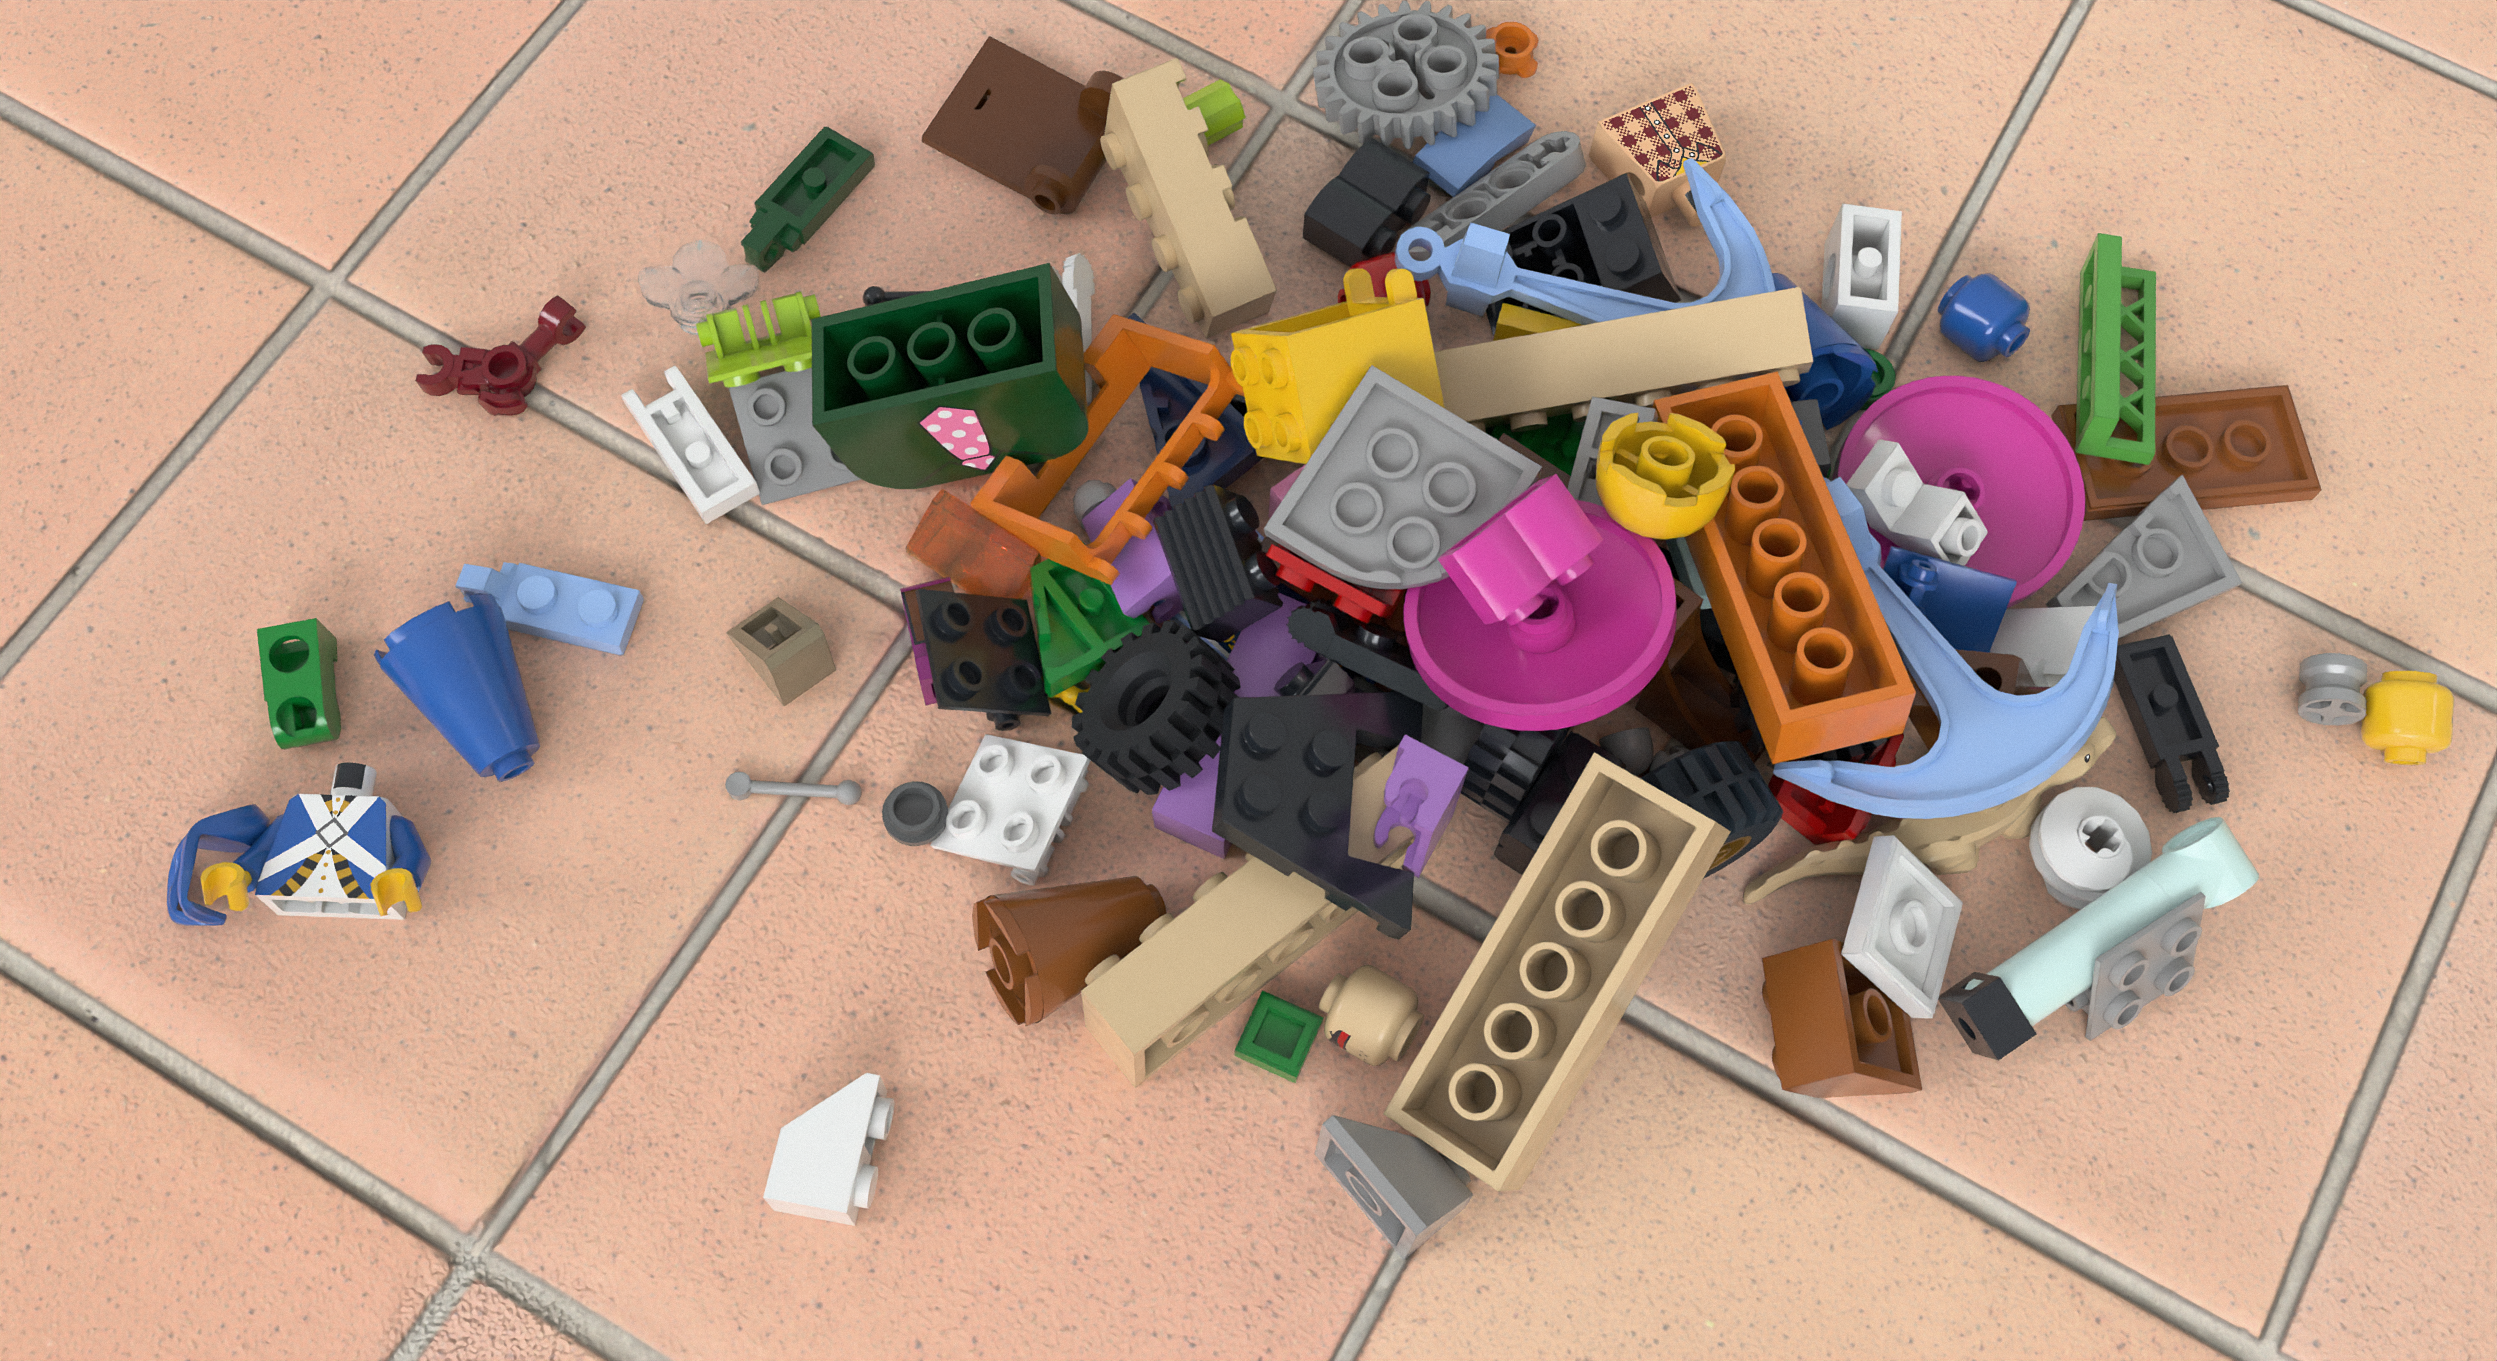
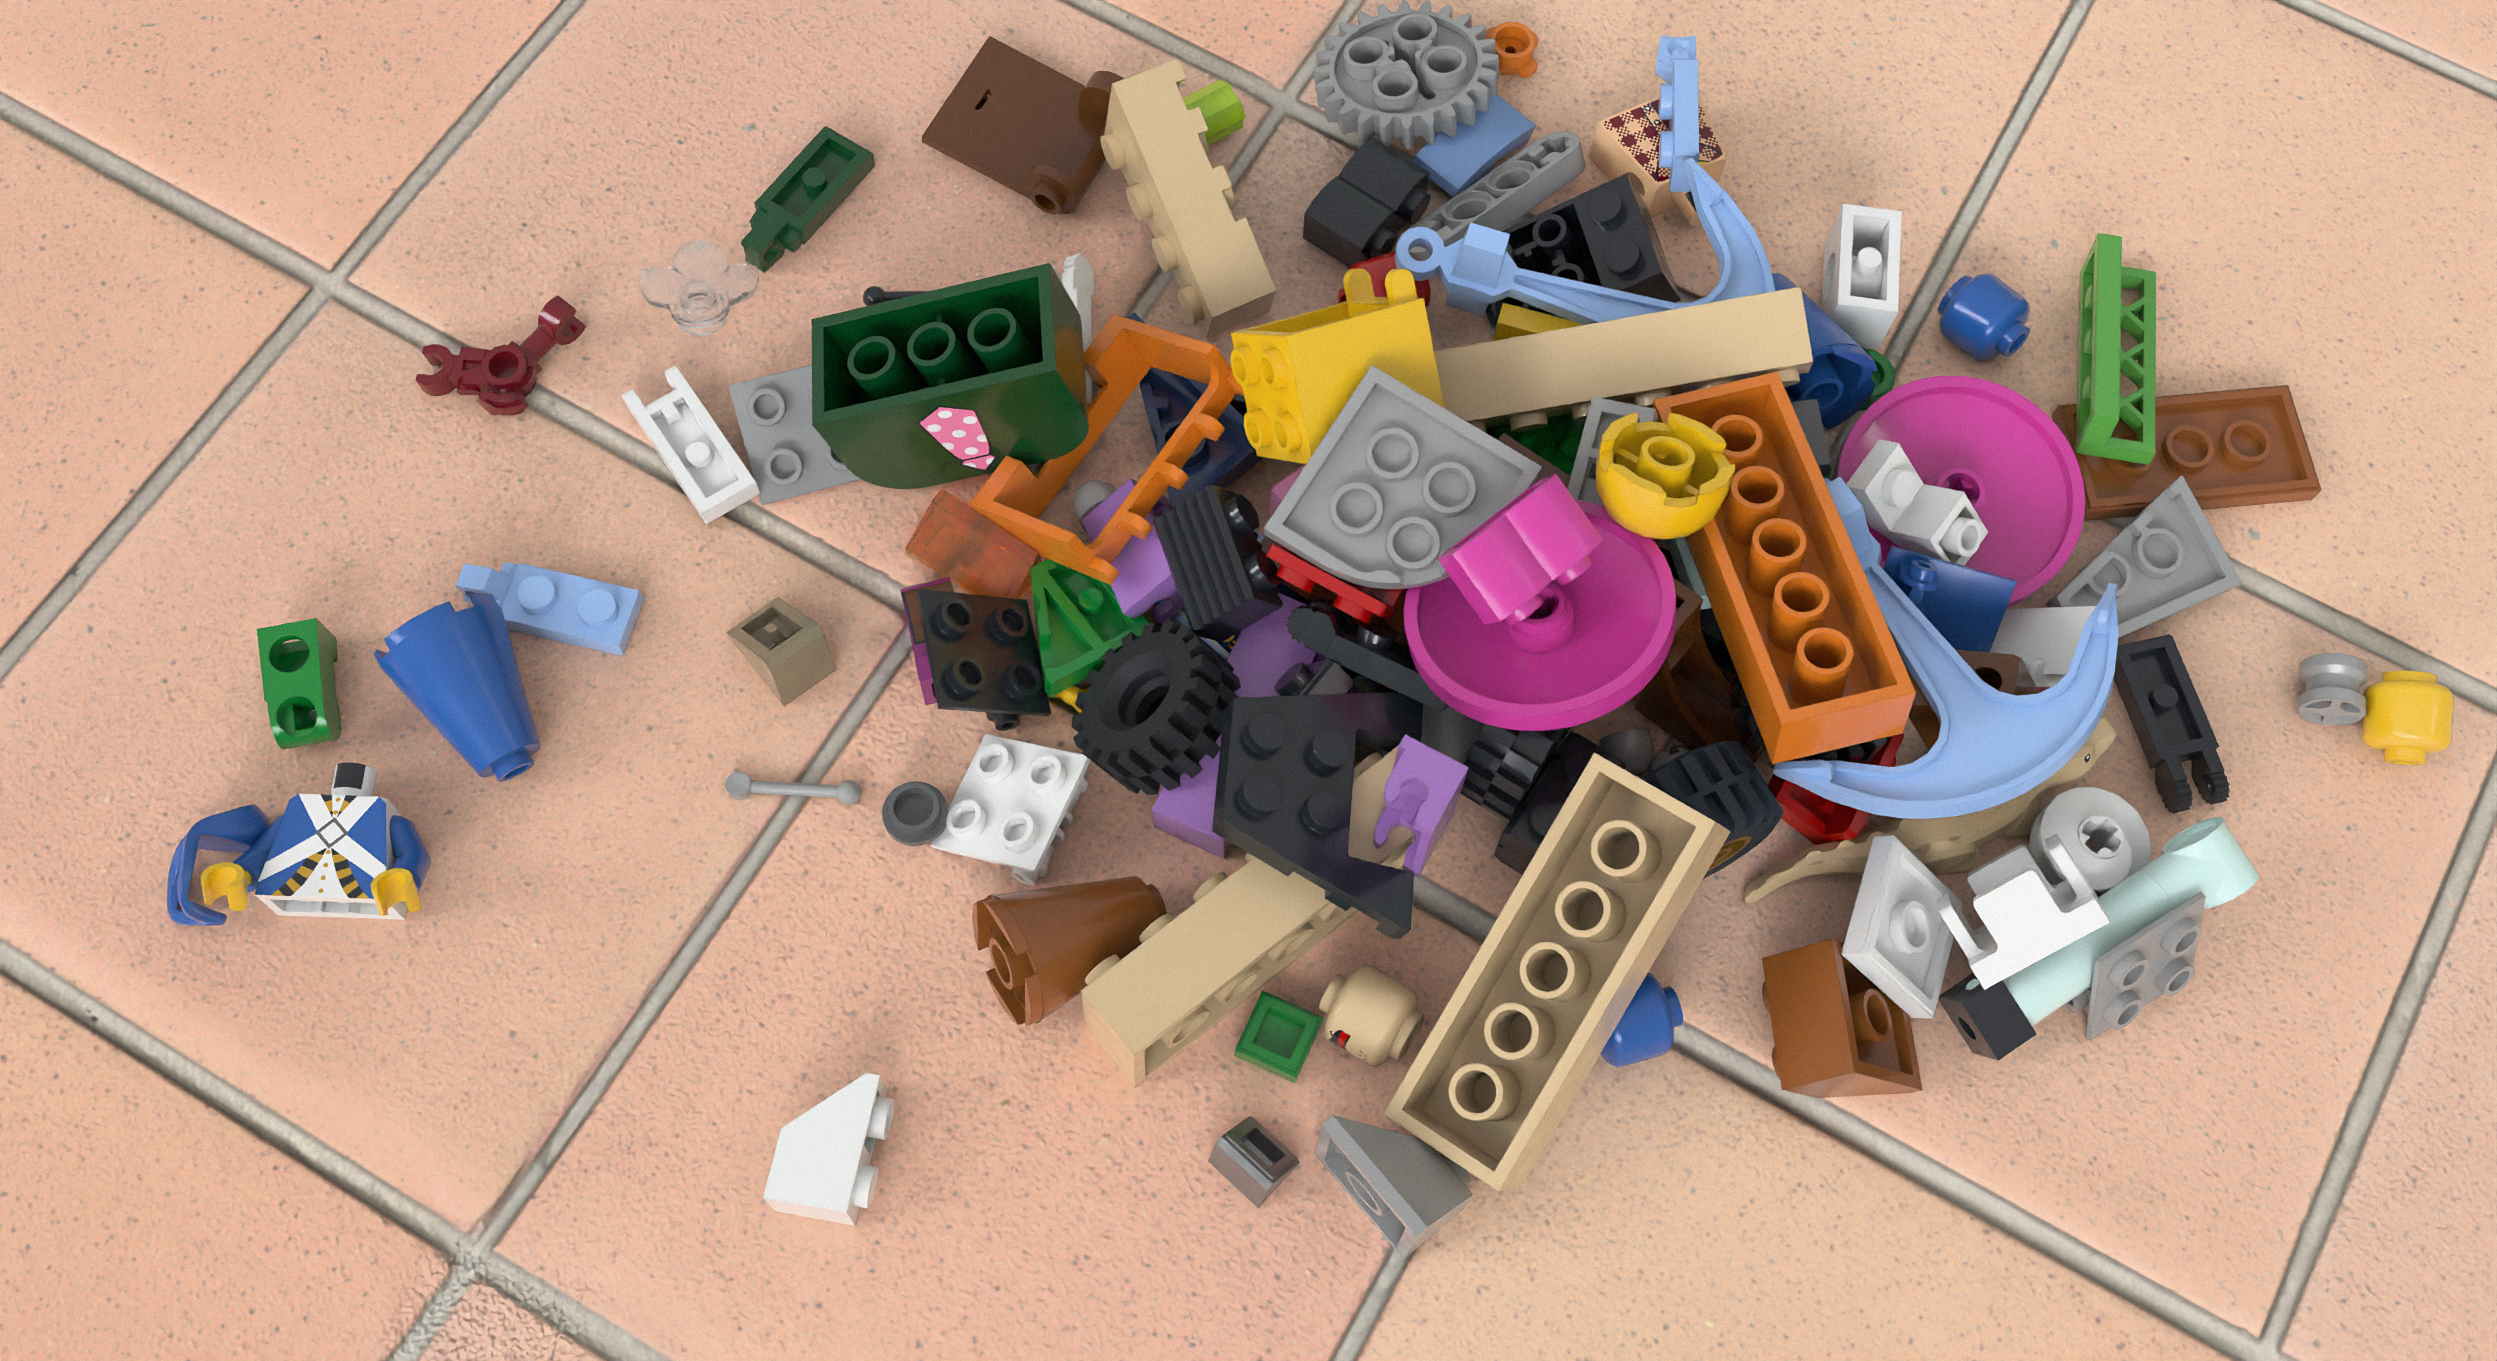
lime hinge [696,291,821,387] -> none
none -> flat silver slope [1208,1116,1300,1208]
none -> blue head [1600,972,1683,1067]
none -> light blue hinge [1655,35,1699,192]
none -> white panel [1937,833,2110,990]

